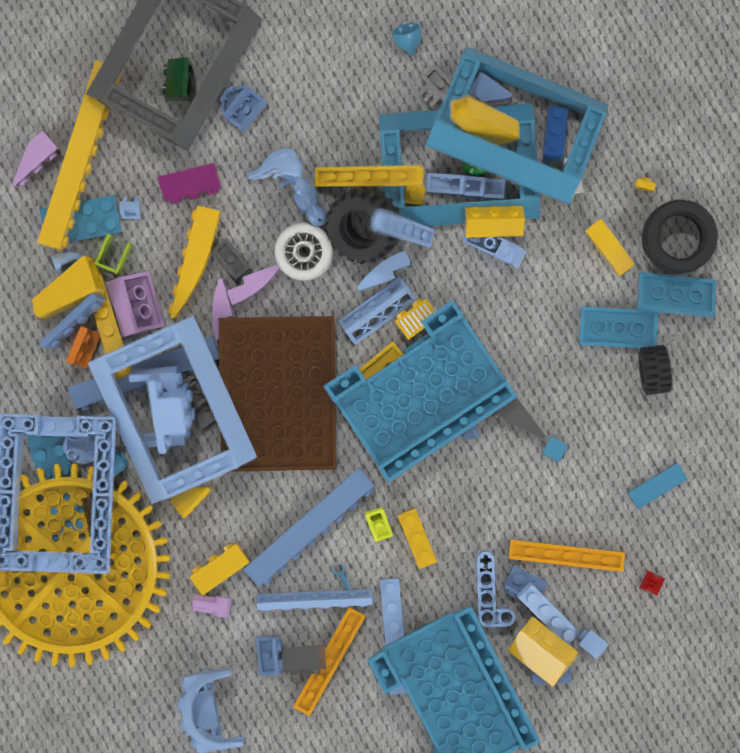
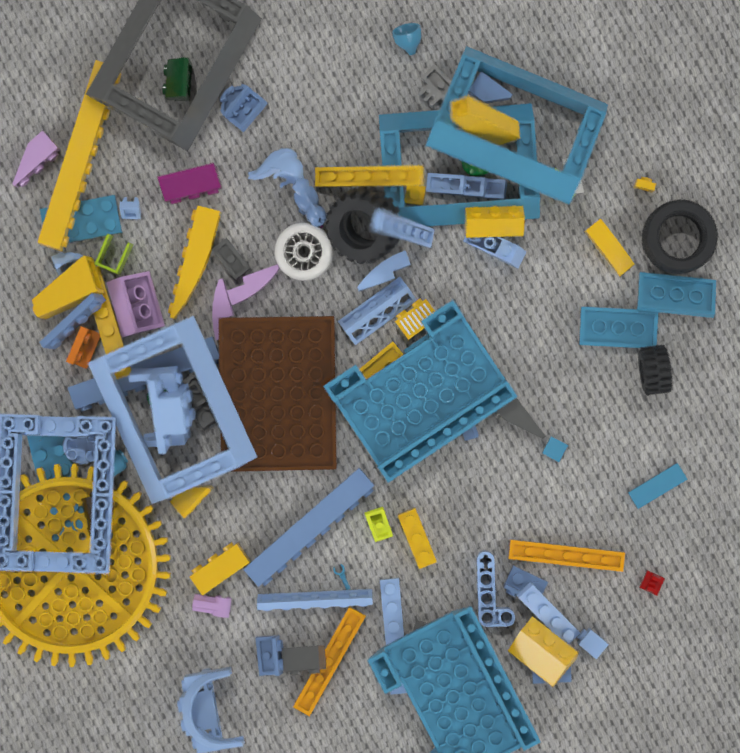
blue brick [541,106,568,169] -> none

